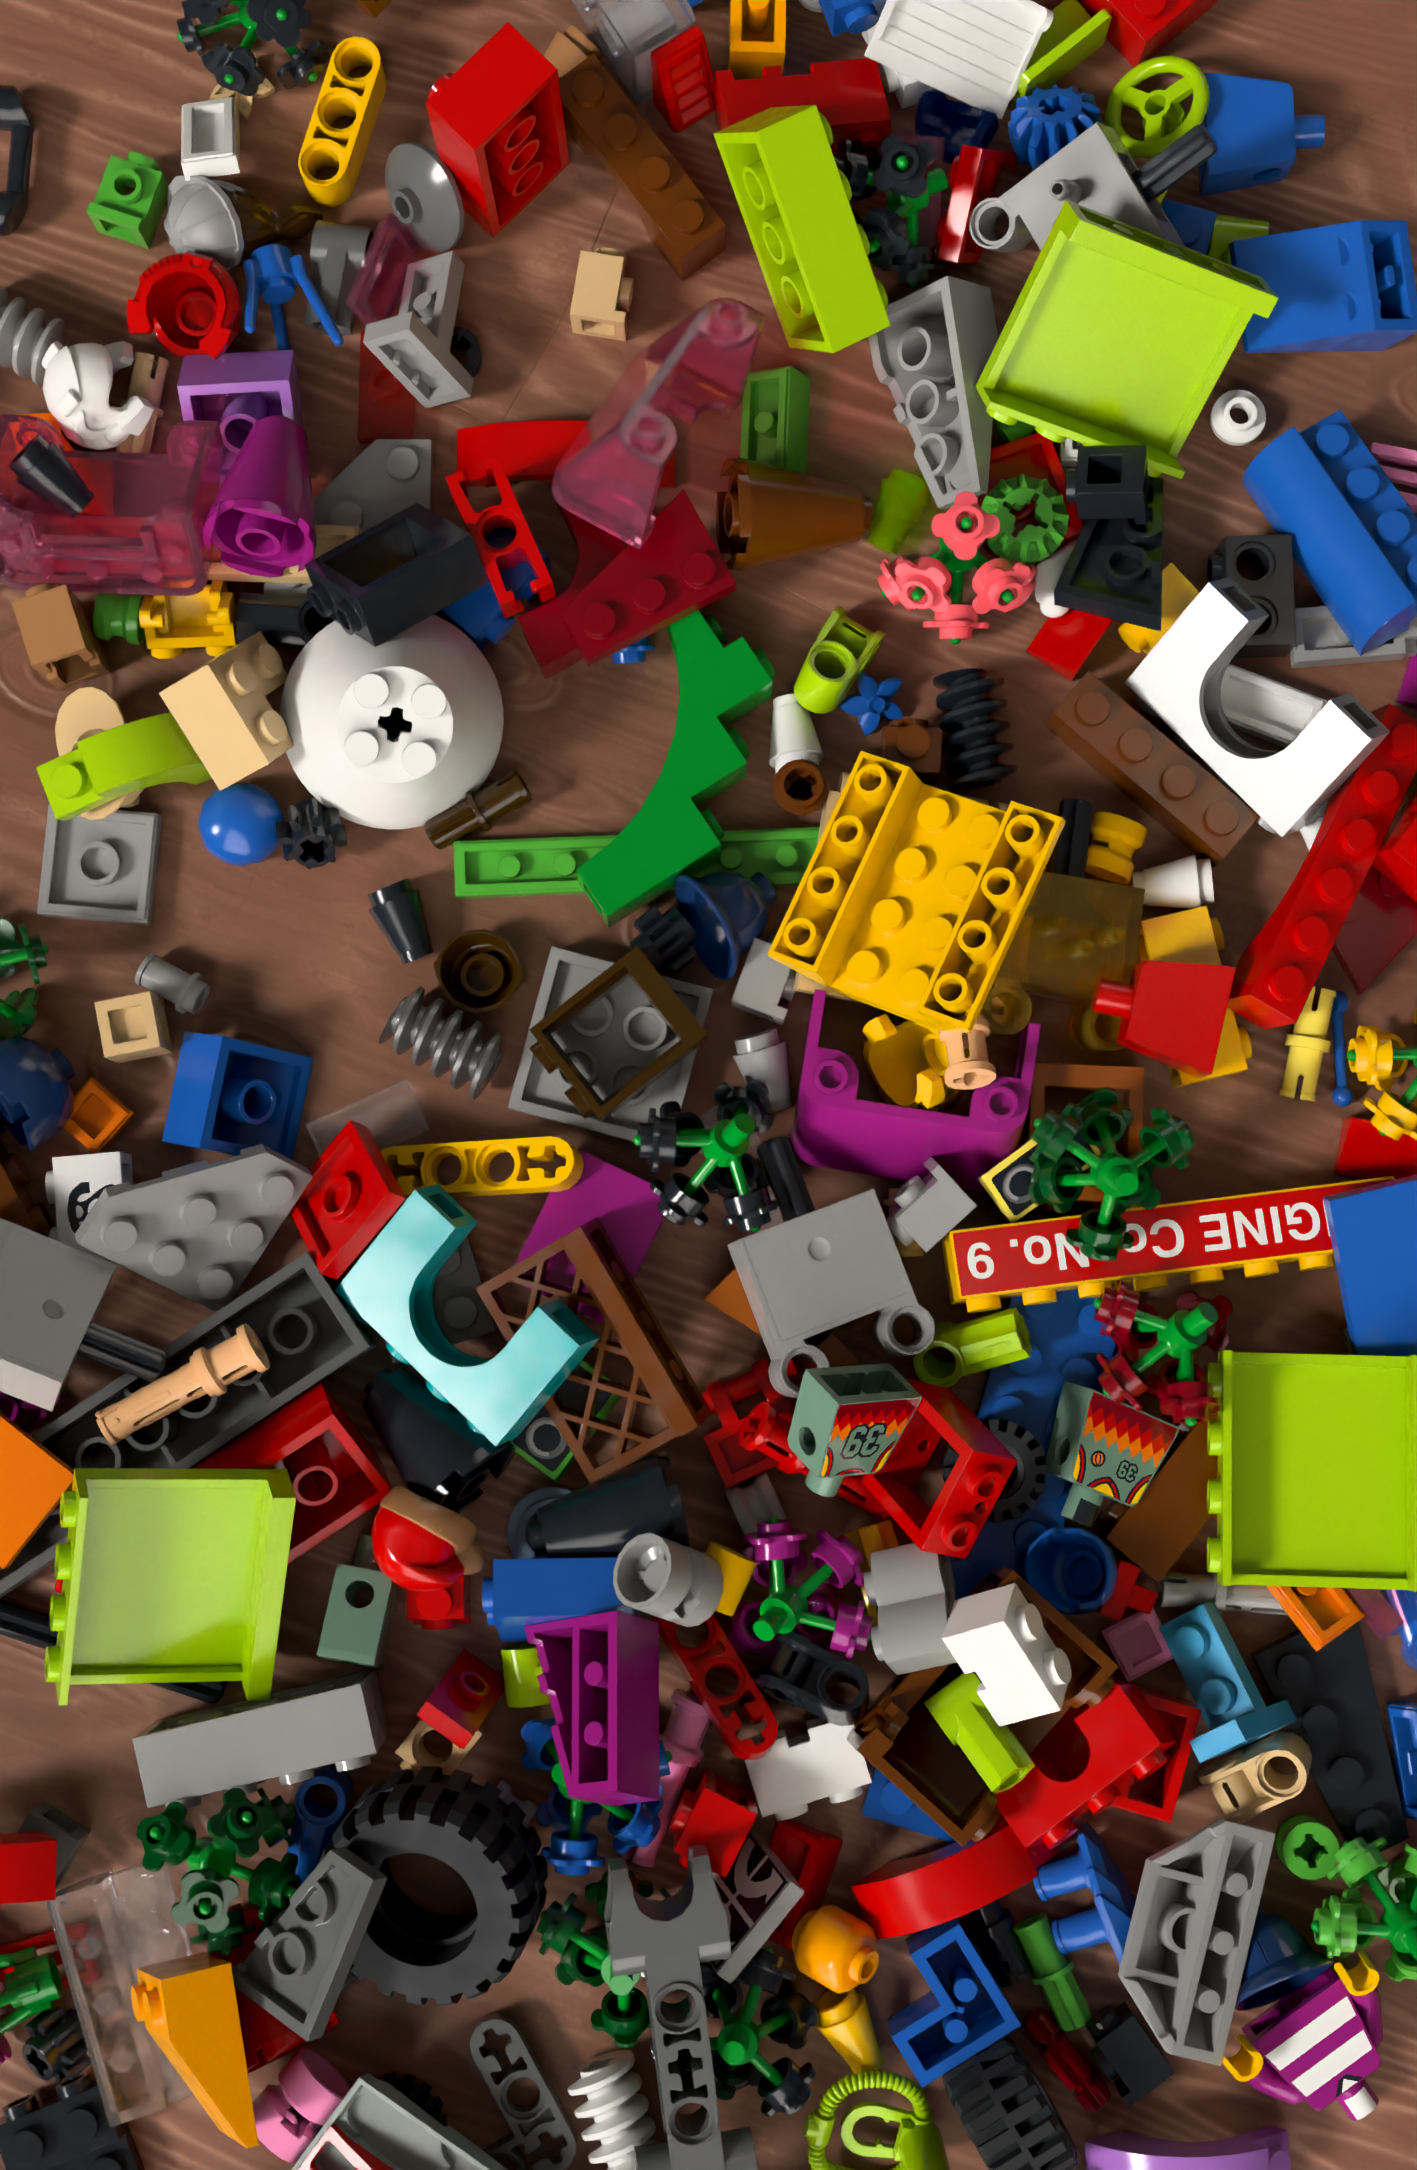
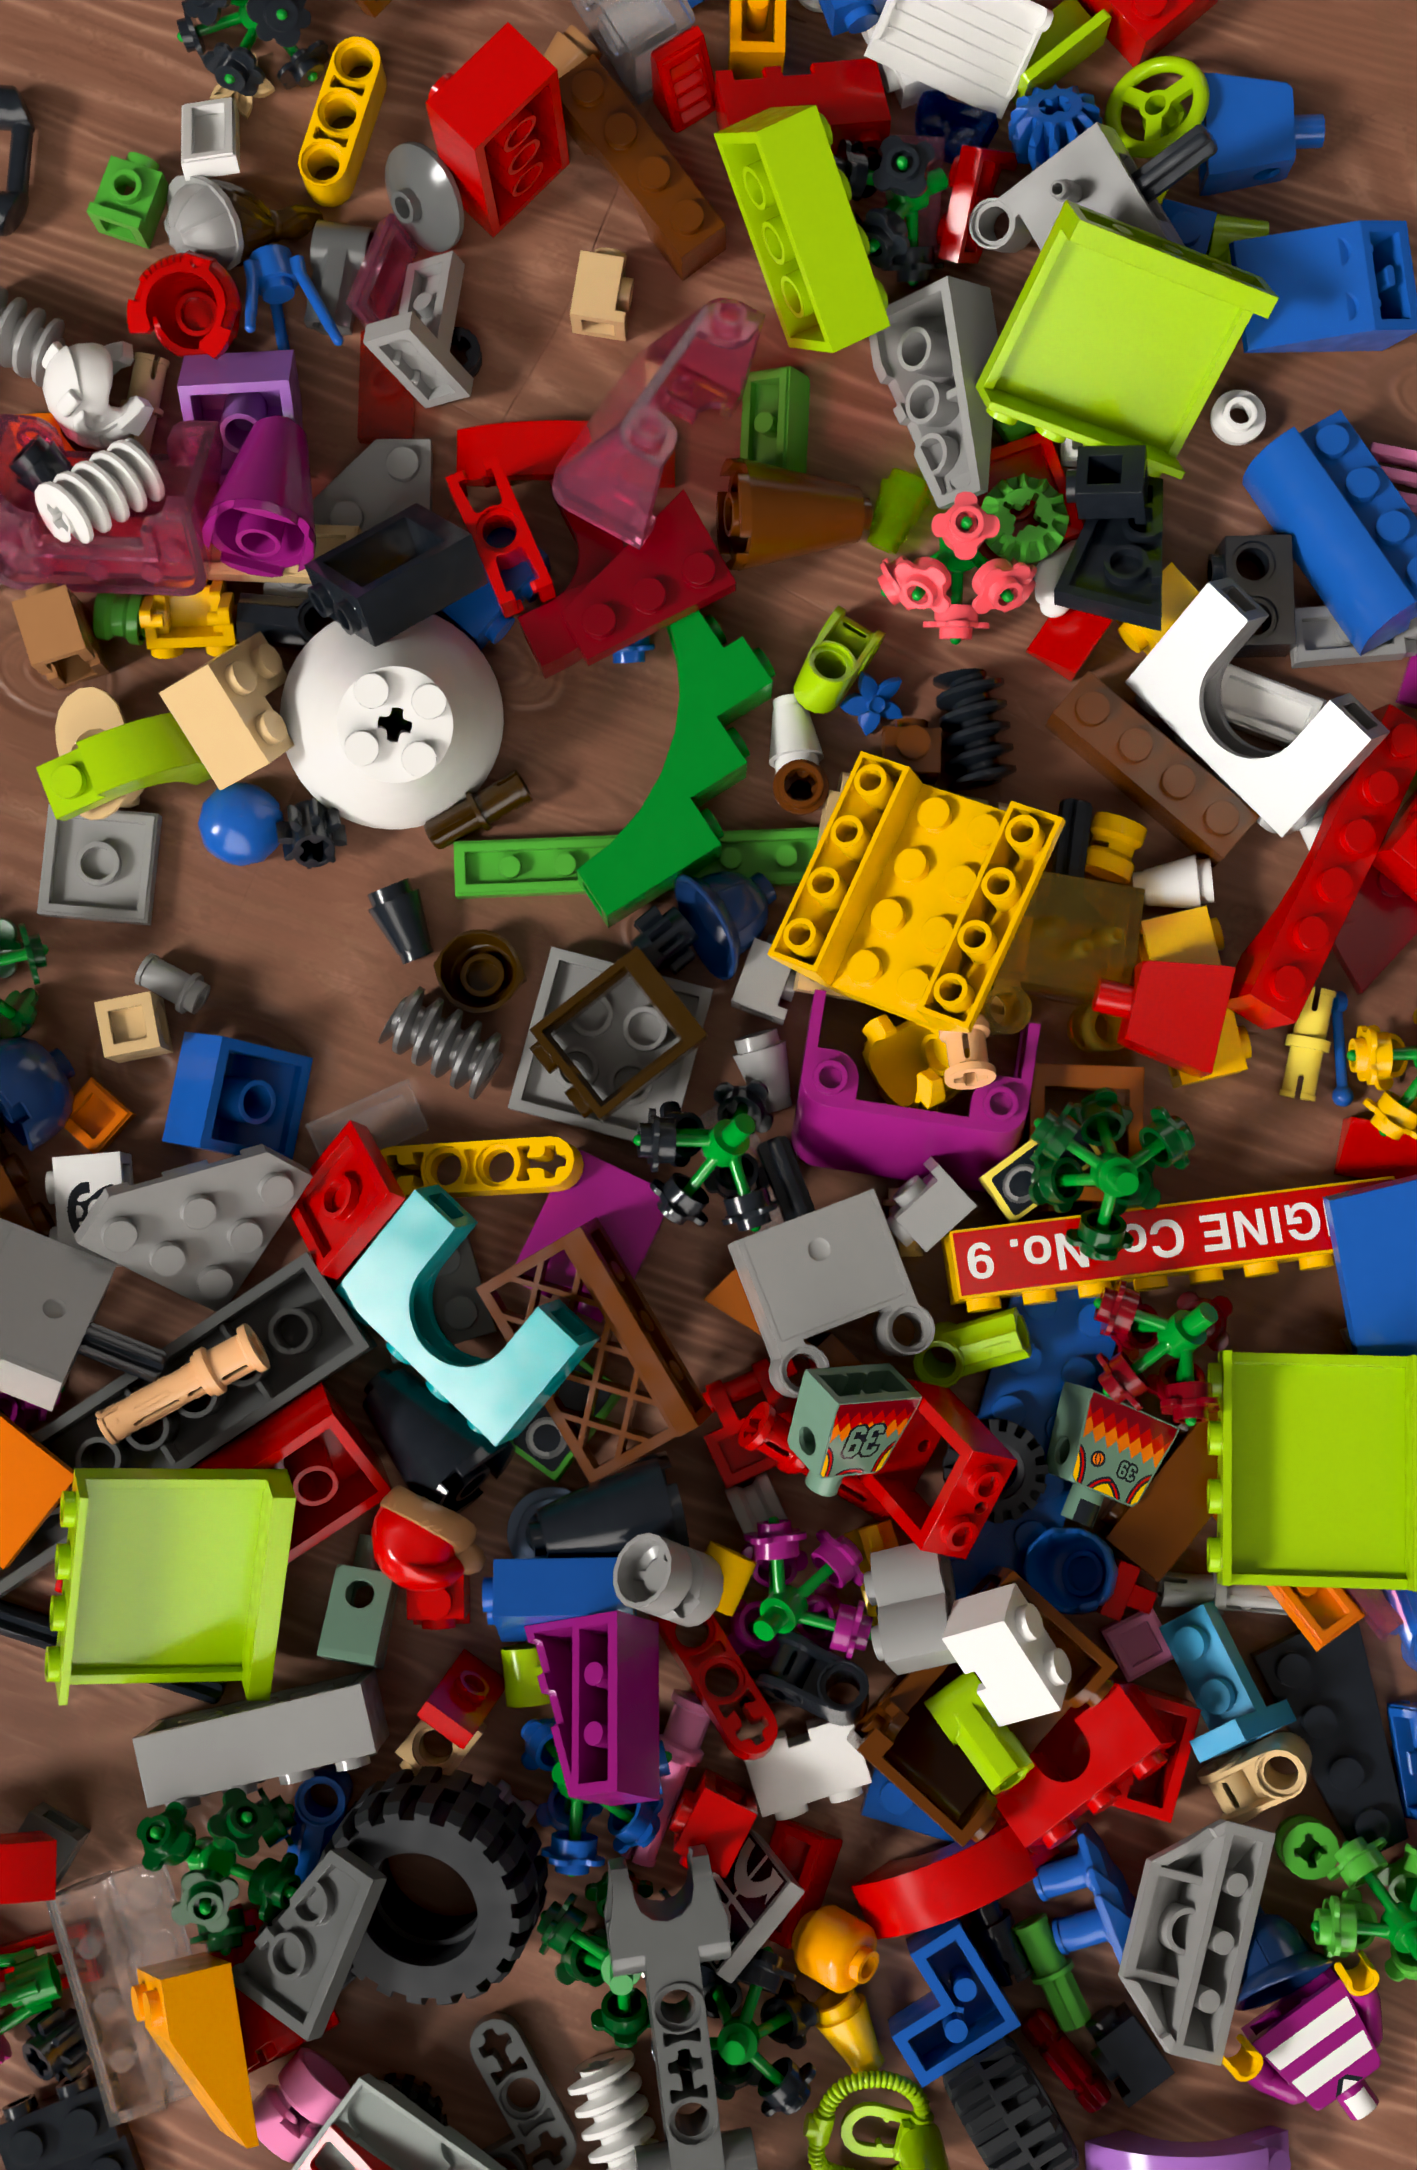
none -> white piece [35,438,165,544]

